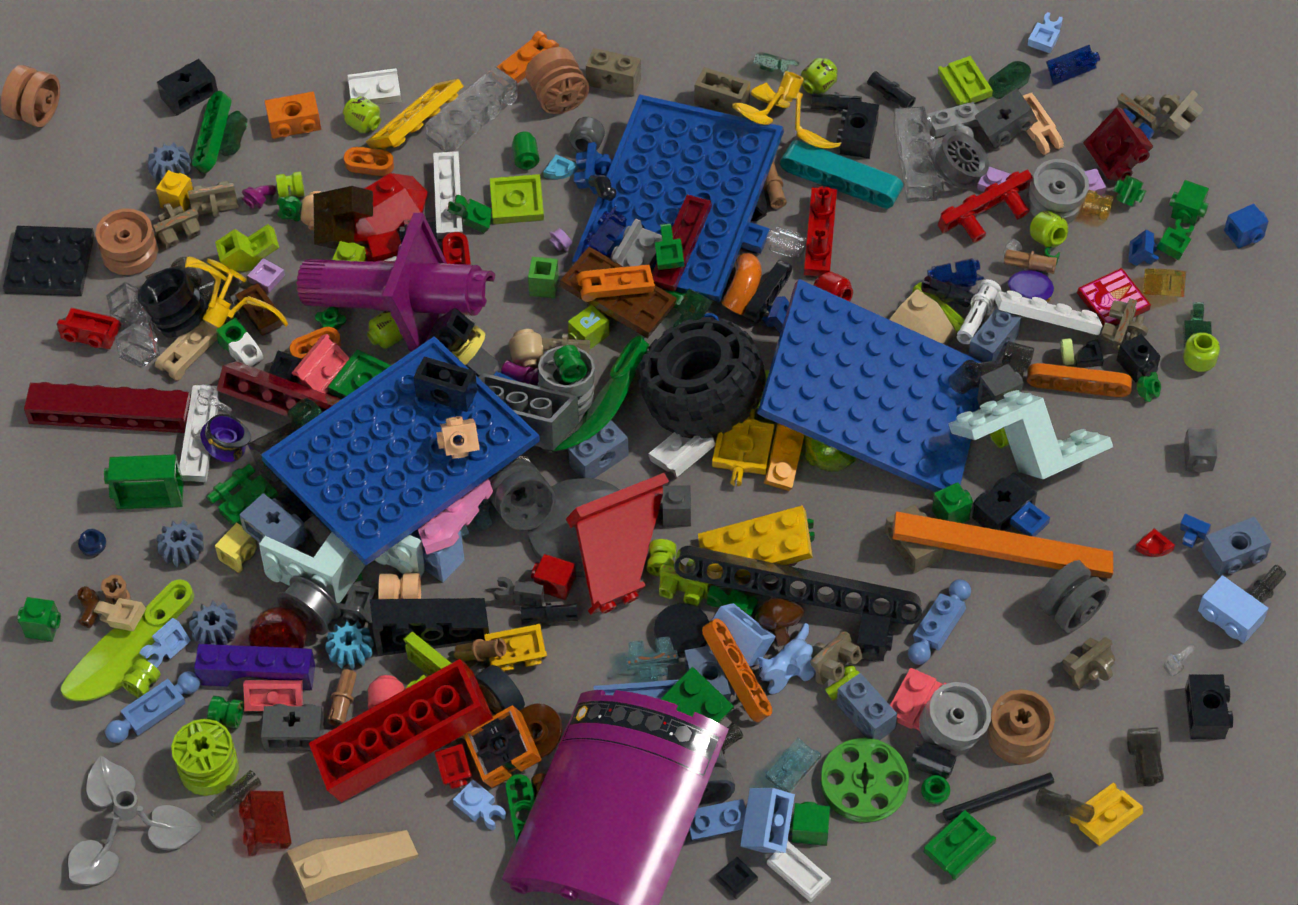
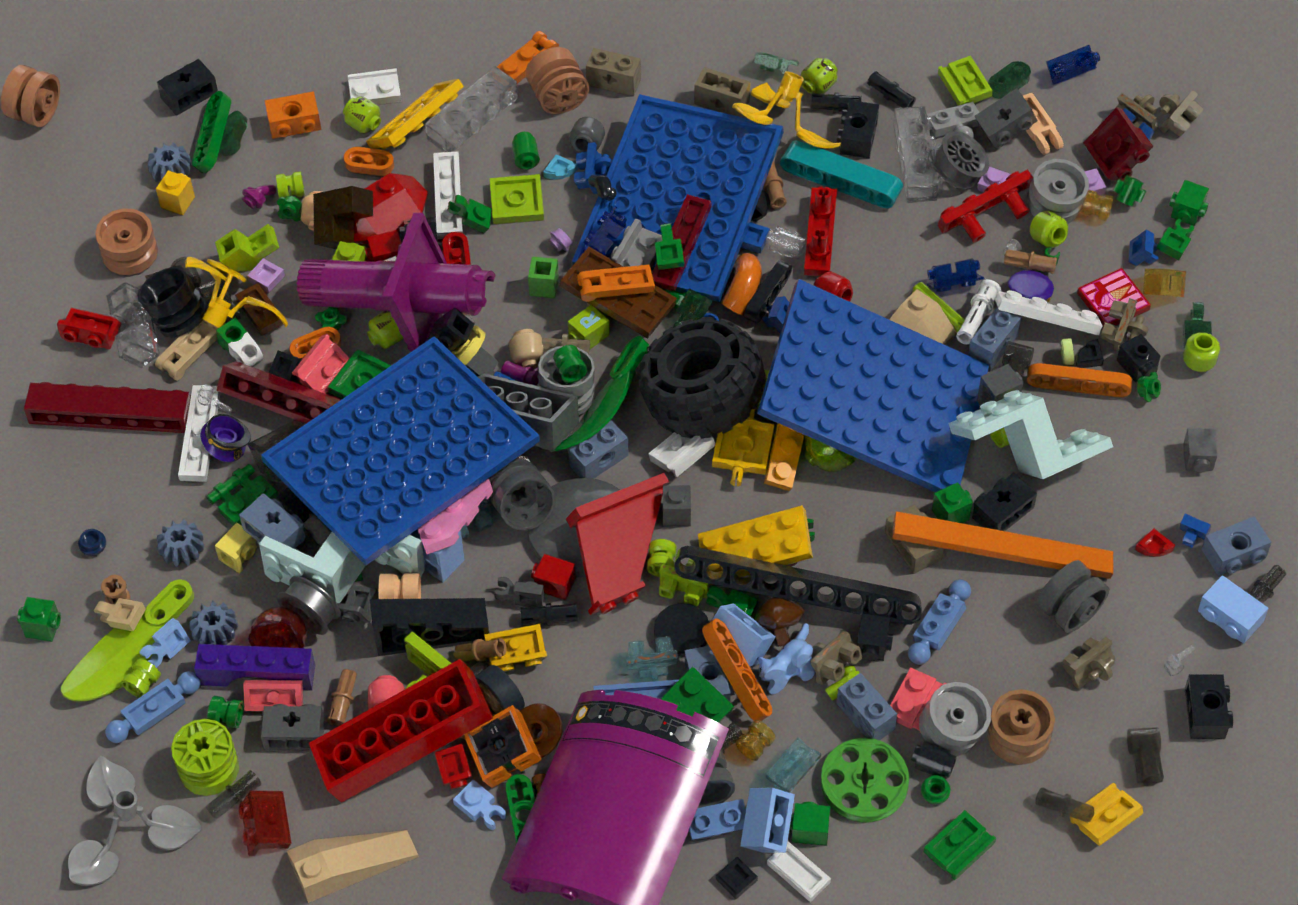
black plate [3,226,94,296] -> none
reddish brown arm [77,586,100,628] -> none
green window [104,454,184,509] -> none
dark tan hips [153,203,201,249] -> none
dark tan hips [188,181,239,217] -> none
clear green plate [287,398,323,428] -> none
medium azure gear [325,620,374,670] -> none
black brick [413,356,477,412] -> none
light nougat brick [436,416,480,458] -> none
black pin [921,276,973,308] -> none
black bar [942,772,1054,821] -> none
clear smoke piece [949,360,1003,394] -> none
blue tile [1010,501,1050,537] -> none
light blue plate [1027,12,1063,53] -> none
blue brick [1224,203,1269,249] -> none
none -> clear yellow wheel [735,720,776,761]

